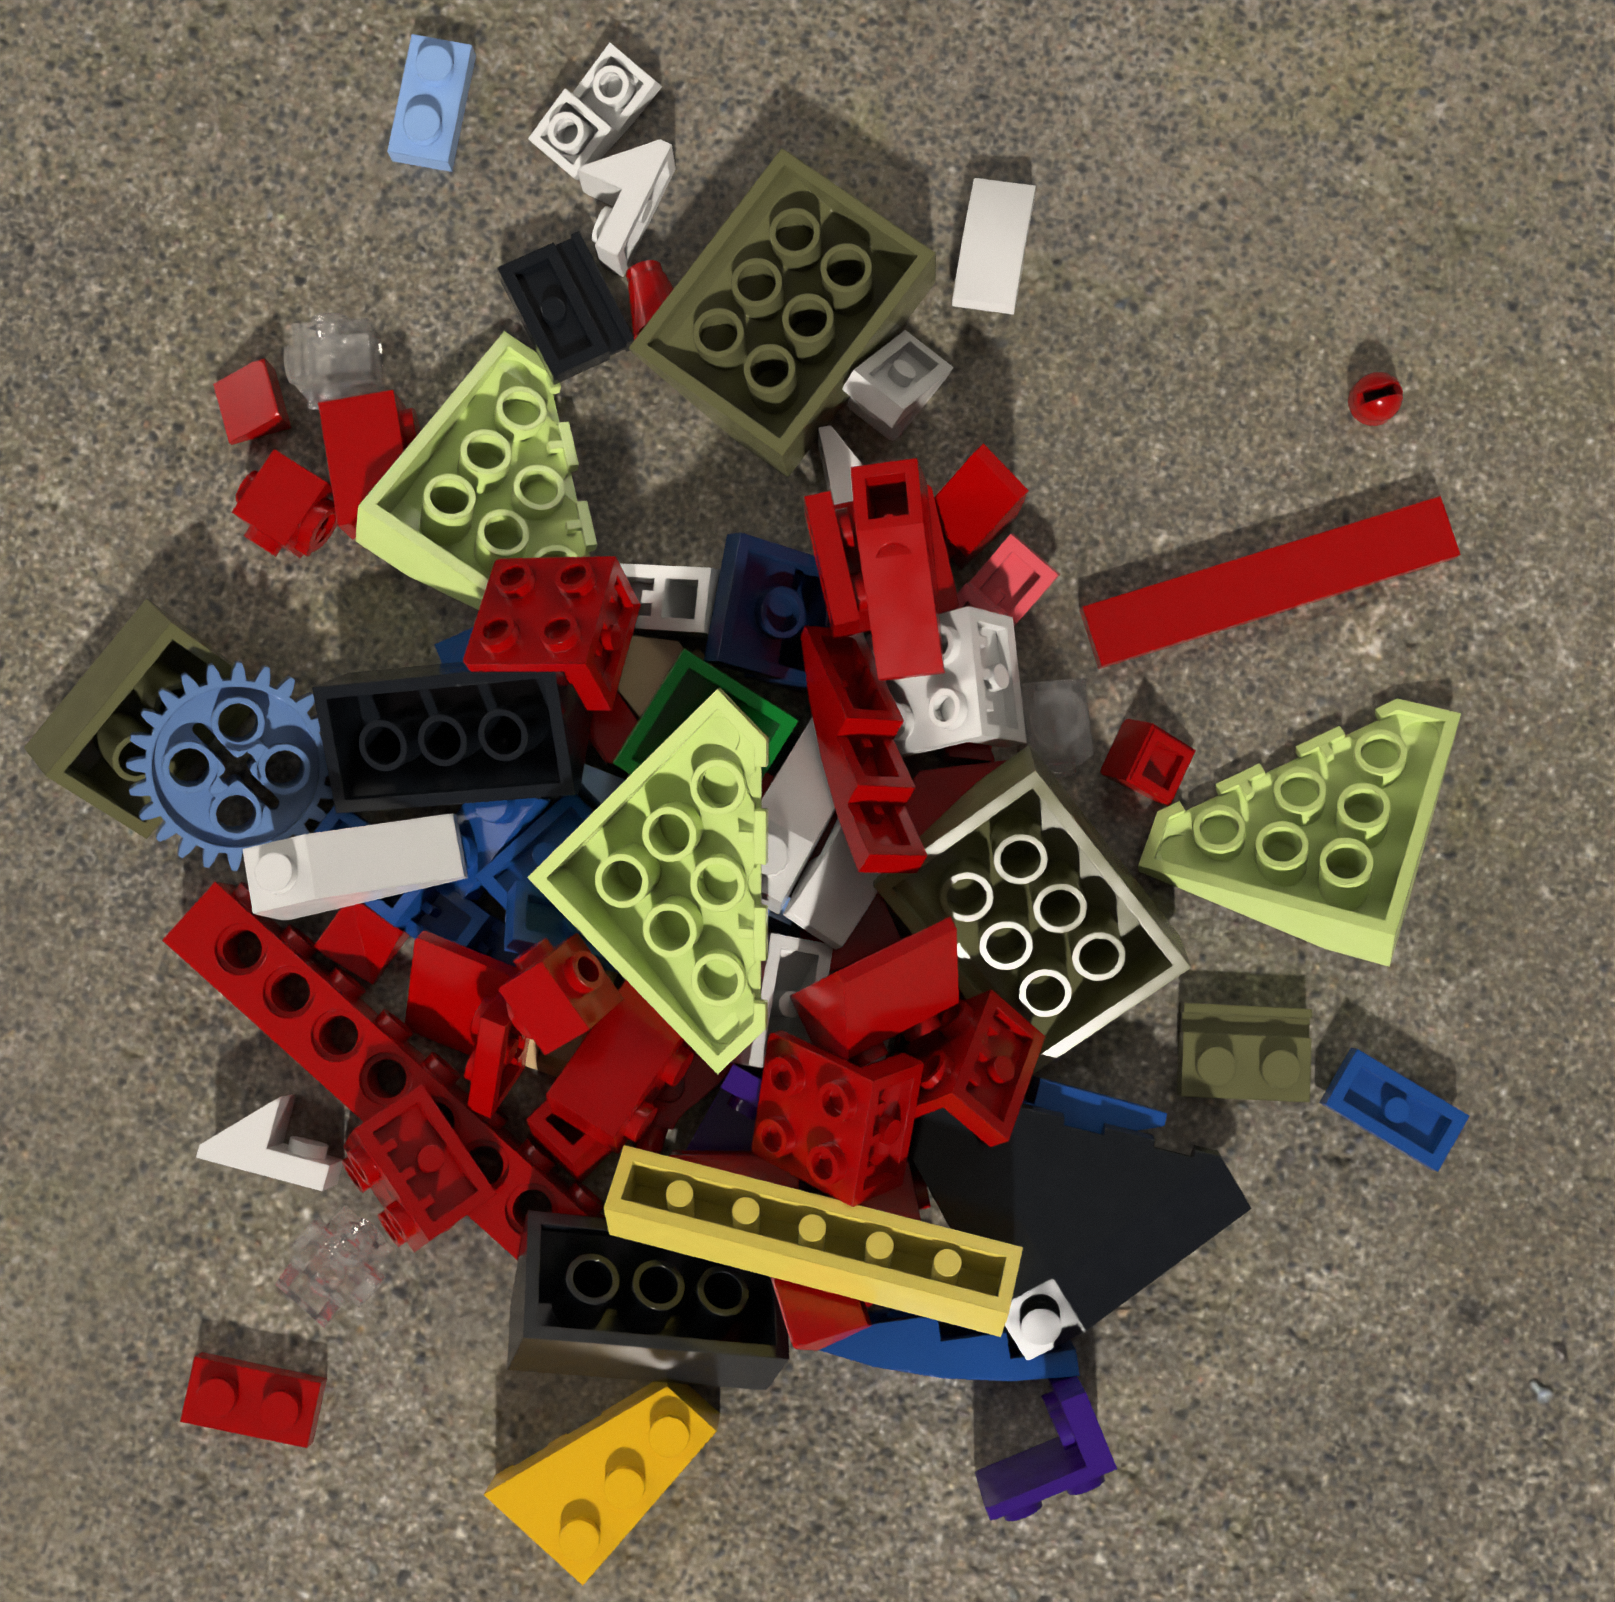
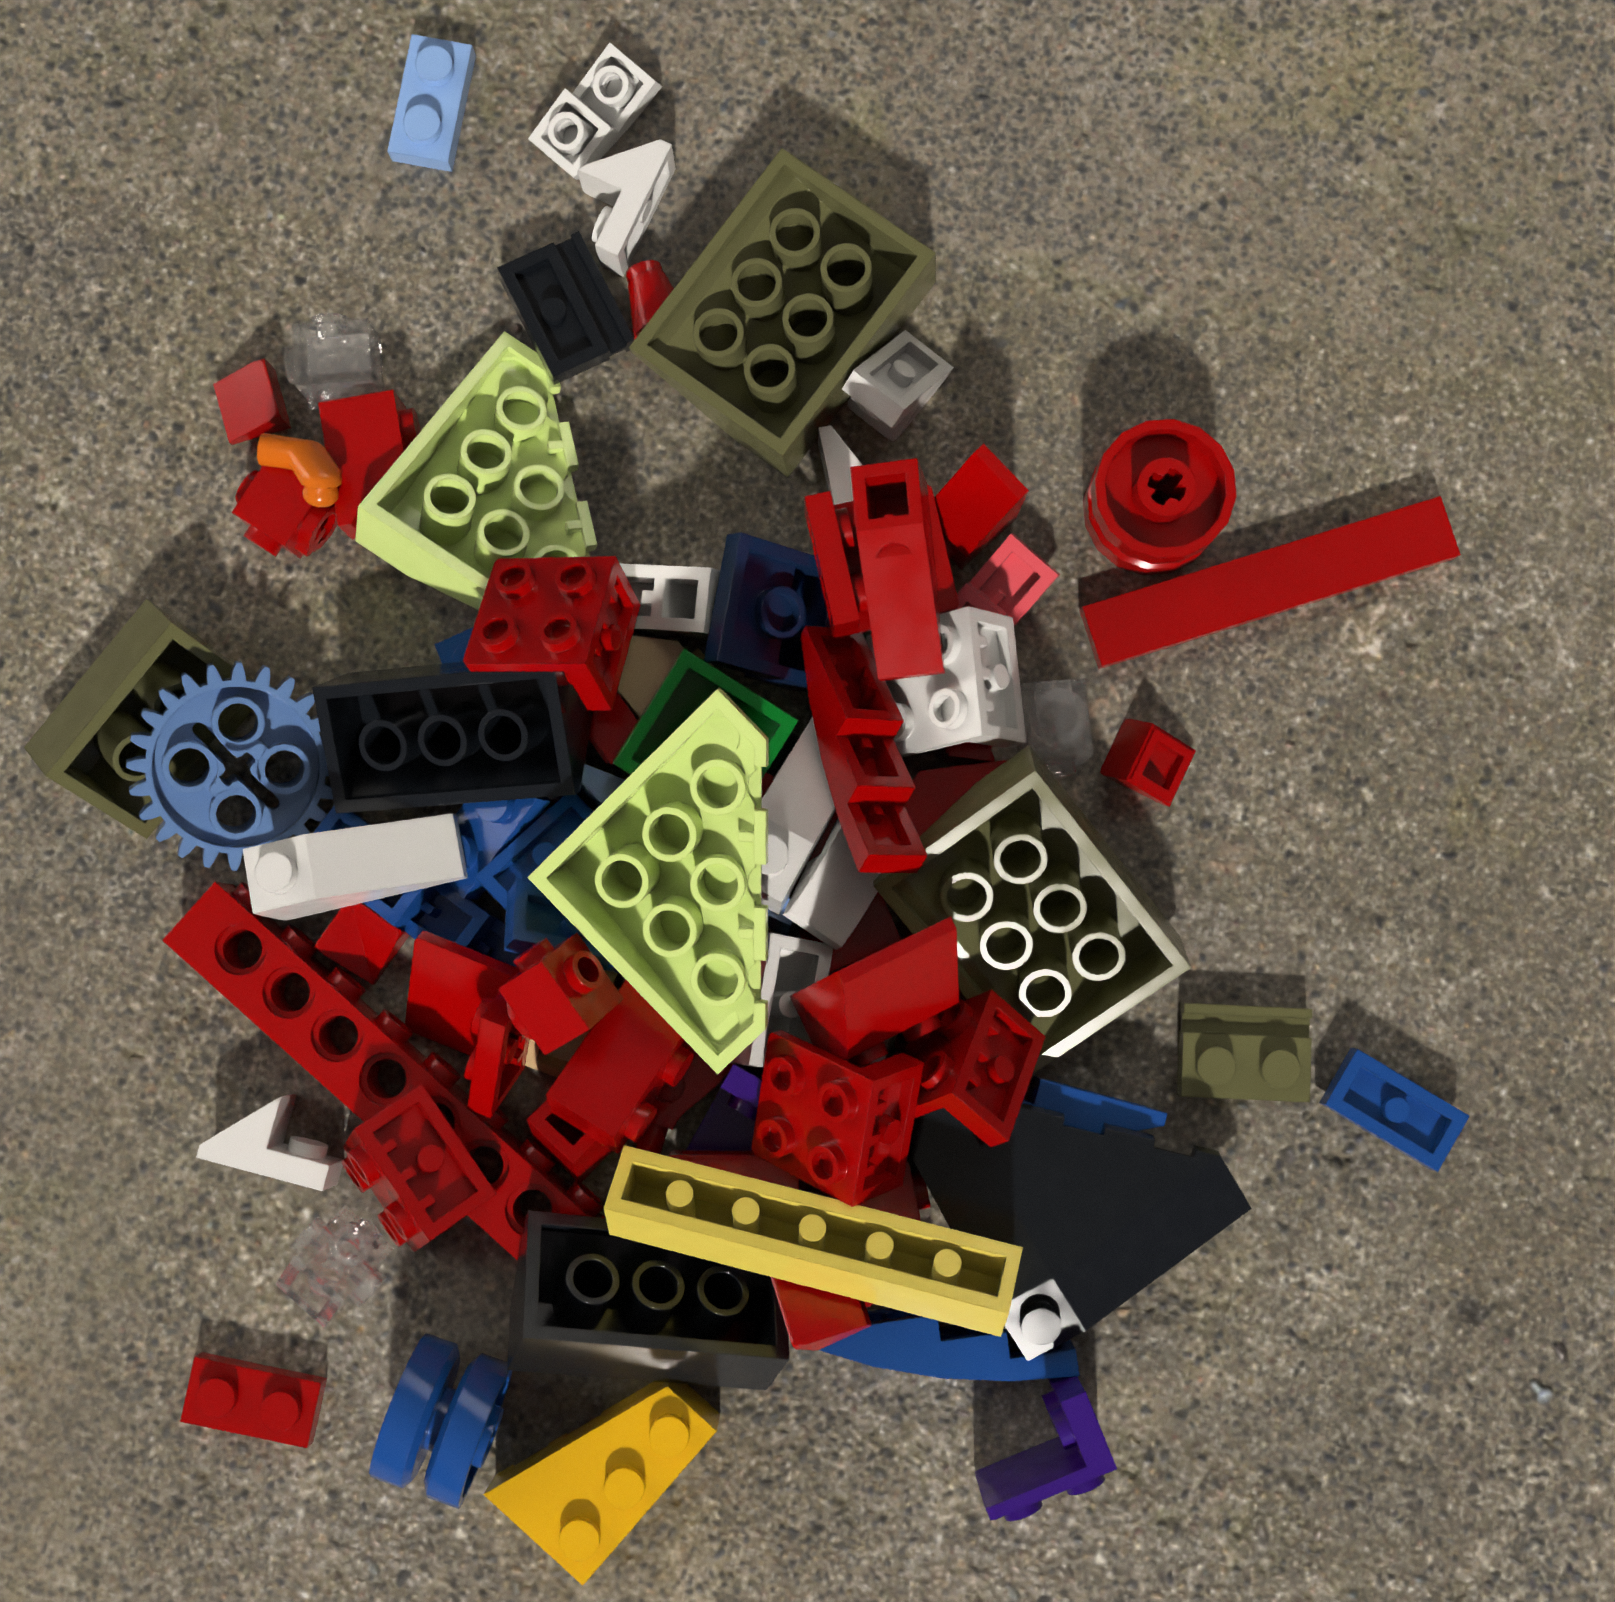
white slope [952,178,1036,315] -> none
yellowish green slope [1138,698,1461,967] -> none
red hinge [1348,372,1403,426] -> none
none -> orange arm [257,433,342,507]
none -> blue wheel [369,1333,513,1509]
none -> red wheel [1083,419,1237,575]

